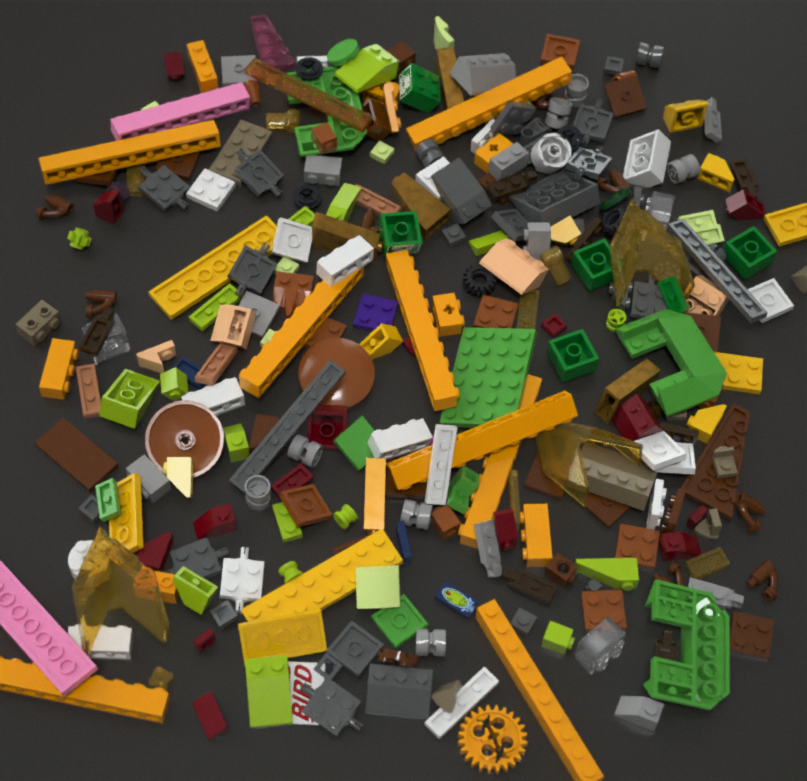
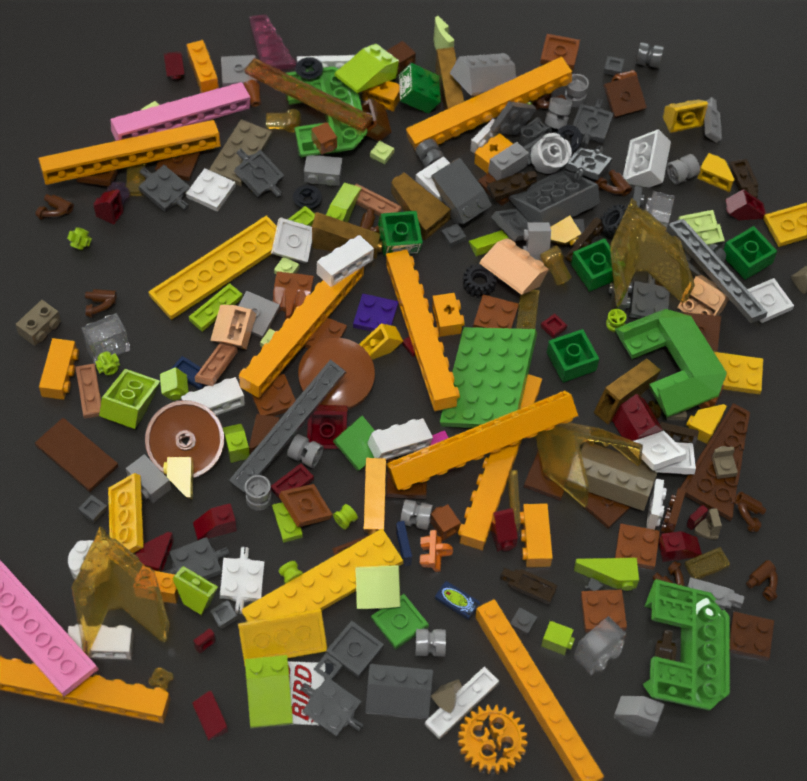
dark brown hinge [78,306,115,357] -> none
bright green plate [95,478,121,522] -> none
light nougat slope [136,340,176,373] -> none
dark grey plate [227,243,277,297] -> none
bright green tile [327,39,360,66] -> none
reddish brown plate [378,647,420,668] -> none
light orange plate [383,82,401,134] -> none
white plate [424,424,457,505] -> none
bright green brick [447,465,480,514] -> none
light grey hinge [474,519,502,577] -> none
reddish brown brick [544,553,578,589] -> none
dark green tile [599,186,632,211] -> none
green plate [657,275,689,313] -> none
none -> lime gear [95,351,120,375]
none -> dark orange plate [250,374,296,416]
none -> orange hips [420,530,453,572]

